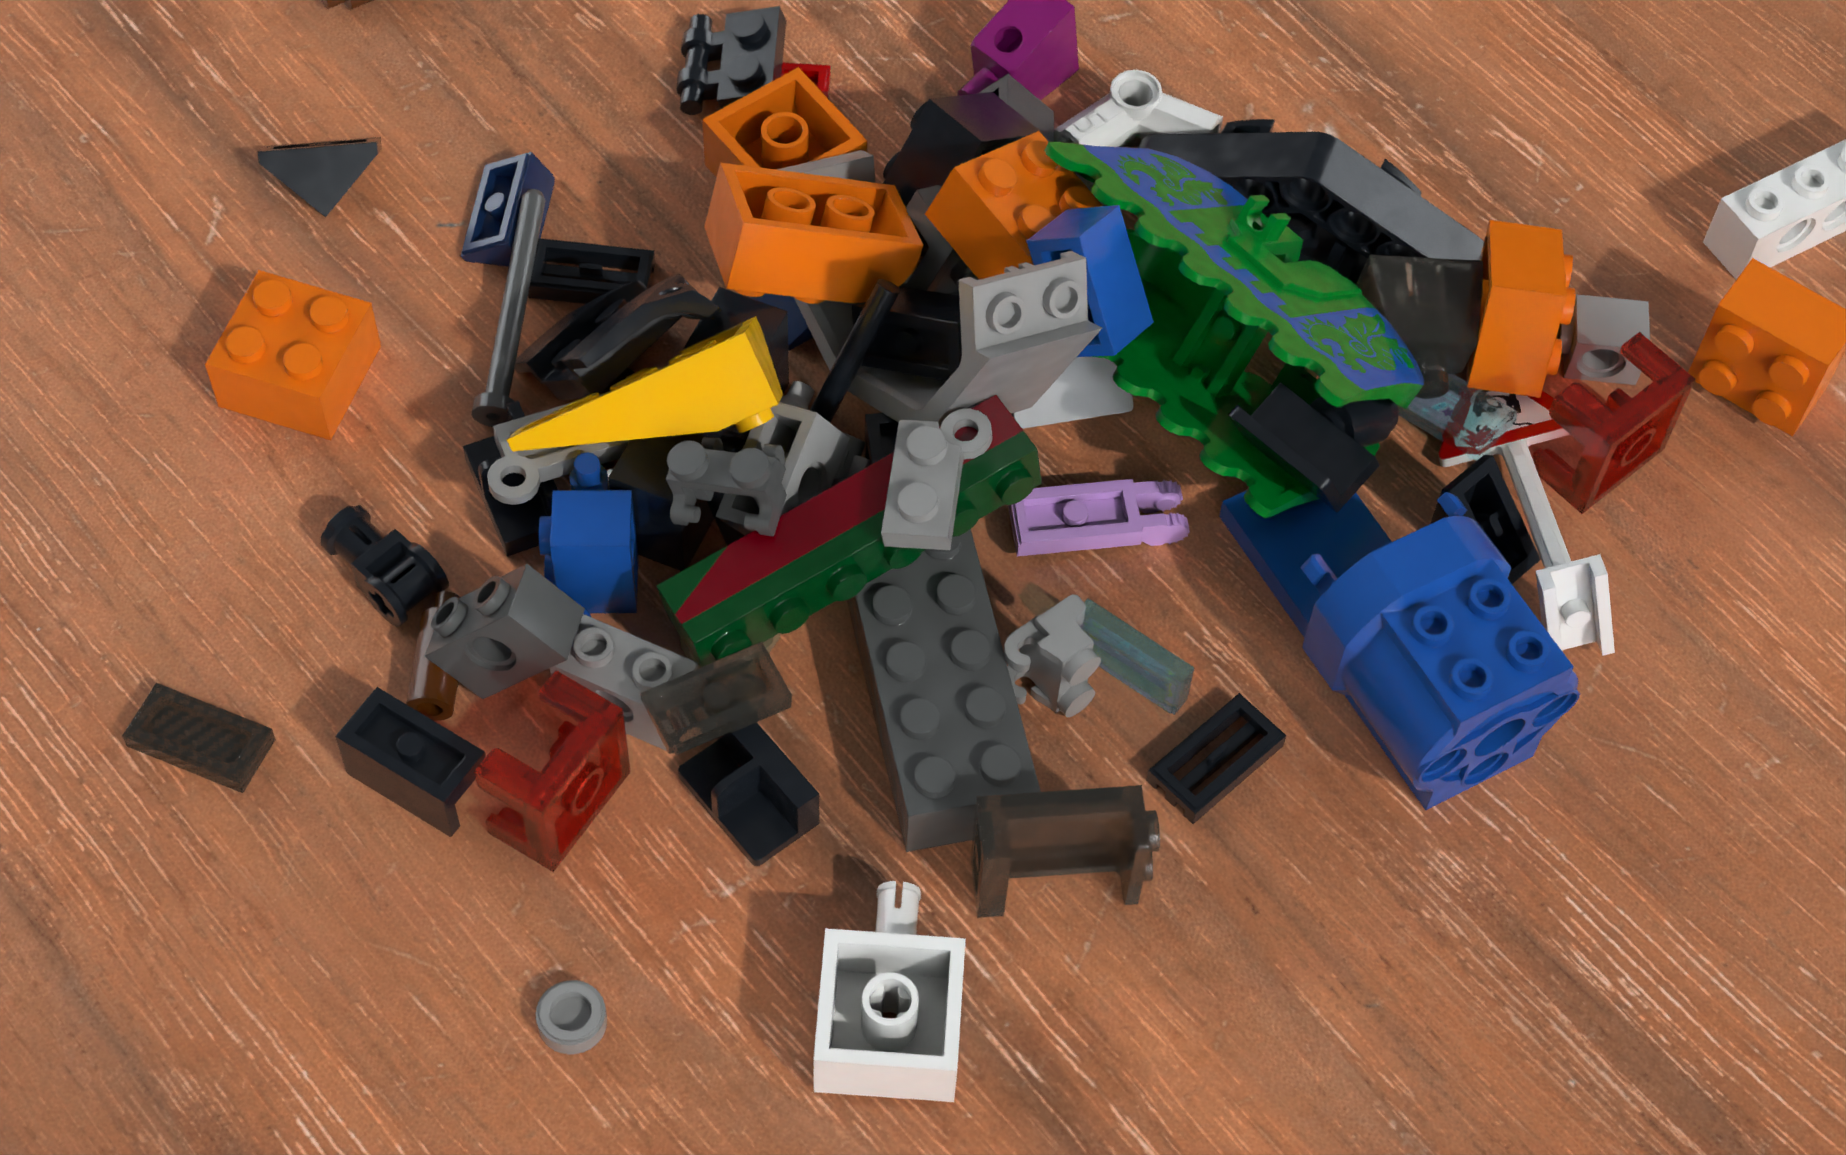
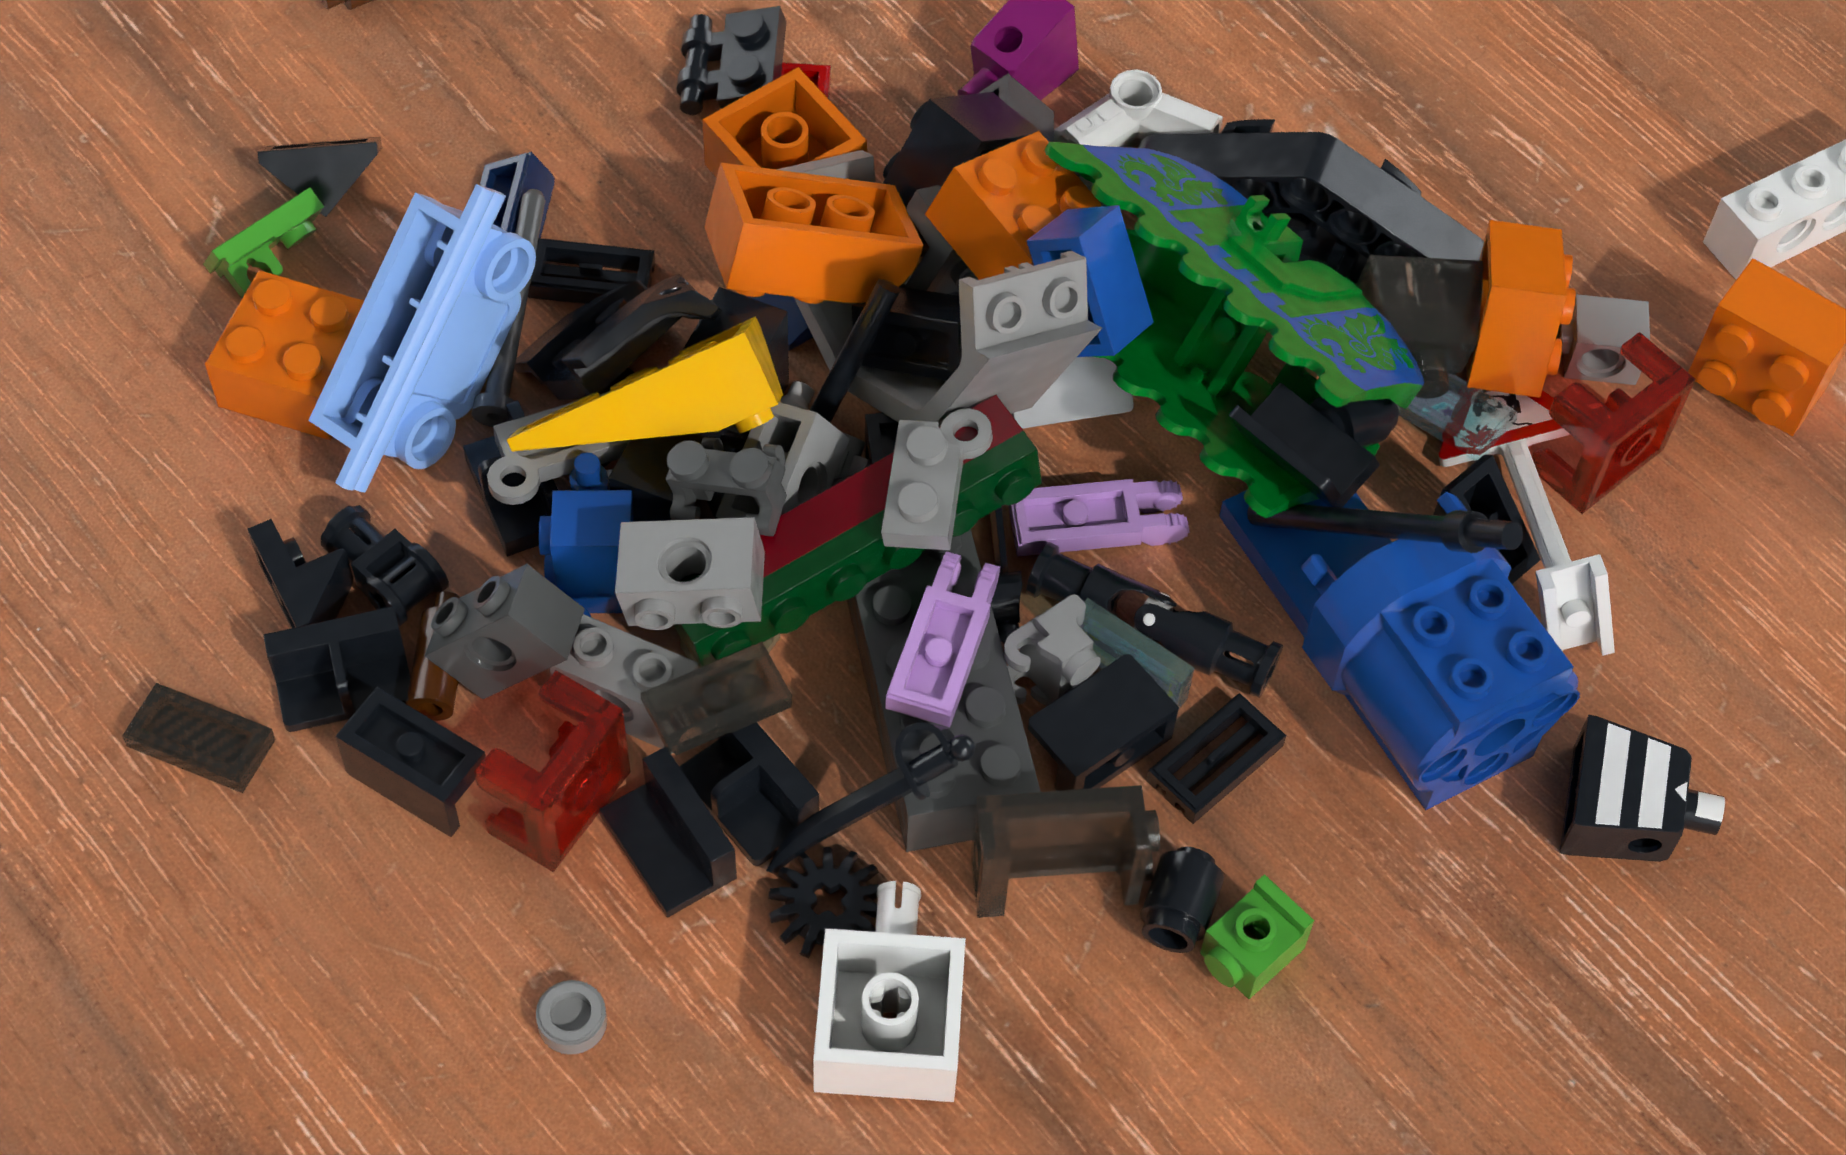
none -> bright green plate [203,187,324,298]
none -> black slope [247,519,353,628]
none -> black panel [263,606,411,732]
none -> light blue brick [308,184,536,493]
none -> black panel [599,746,737,918]
none -> light grey brick [615,517,765,630]
none -> black sword [766,722,976,873]
none -> black gear [768,847,879,958]
none -> lavender hinge [885,552,1000,727]
none -> black sword [990,506,1023,644]
none -> black piece [1026,542,1283,698]
none -> black panel [1028,654,1179,807]
none -> black brick [1140,847,1224,953]
none -> bright green brick [1200,874,1315,999]
none -> black bar [1247,504,1523,553]
none -> black torso [1559,715,1725,862]

